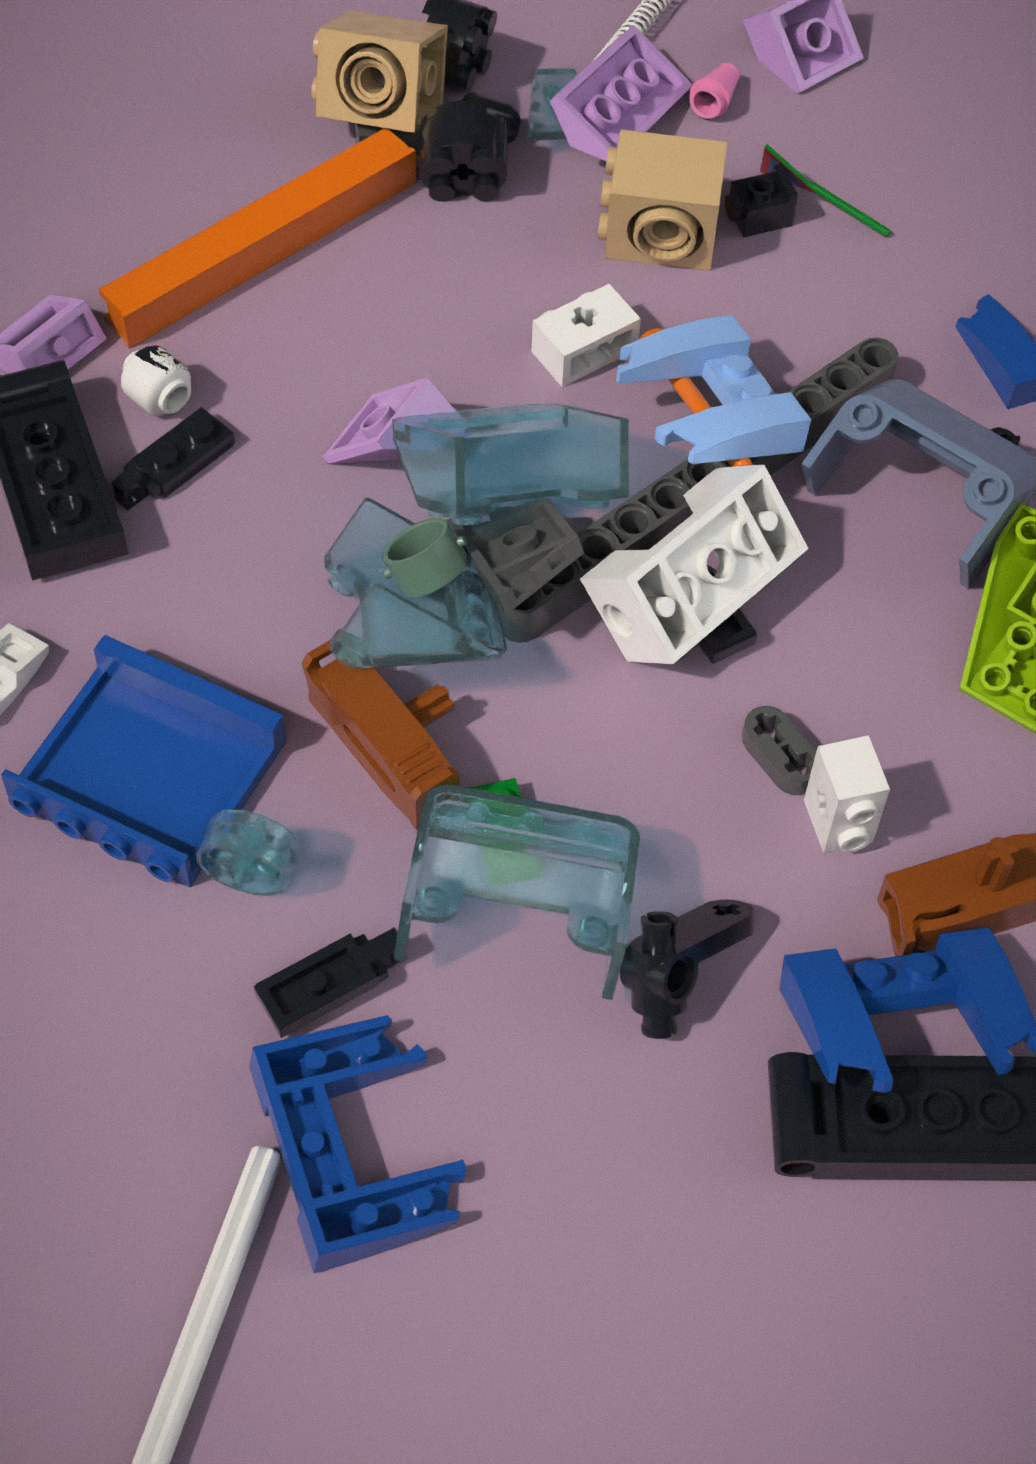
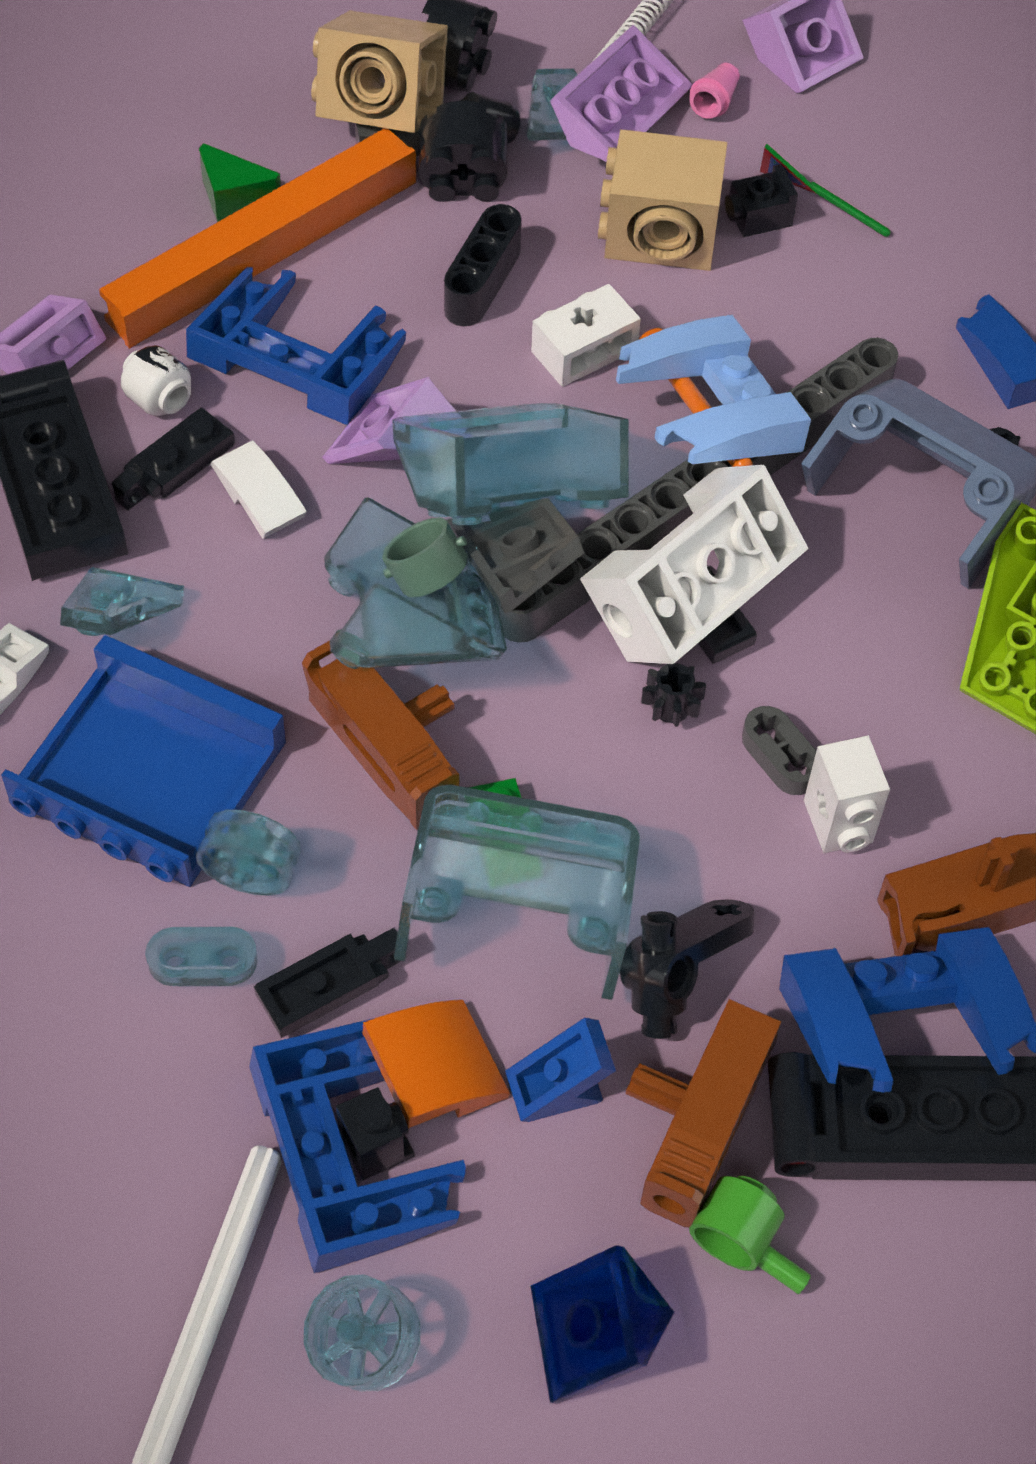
none -> clear light blue wing [60,567,184,636]
none -> clear light blue plate [145,927,258,986]
none -> blue wedge [186,267,406,425]
none -> green slope [199,143,281,222]
none -> white slope [211,440,307,539]
none -> clear light blue wheel [303,1274,421,1392]
none -> black brick [336,1087,415,1181]
none -> orange slope [362,1000,510,1128]
none -> black beam [444,204,522,327]
none -> blue slope [505,1017,616,1122]
none -> clear blue slope [530,1245,675,1404]
none -> dark orange piece [626,999,782,1228]
none -> black gear [641,663,706,727]
none -> bright green piece [689,1176,811,1294]

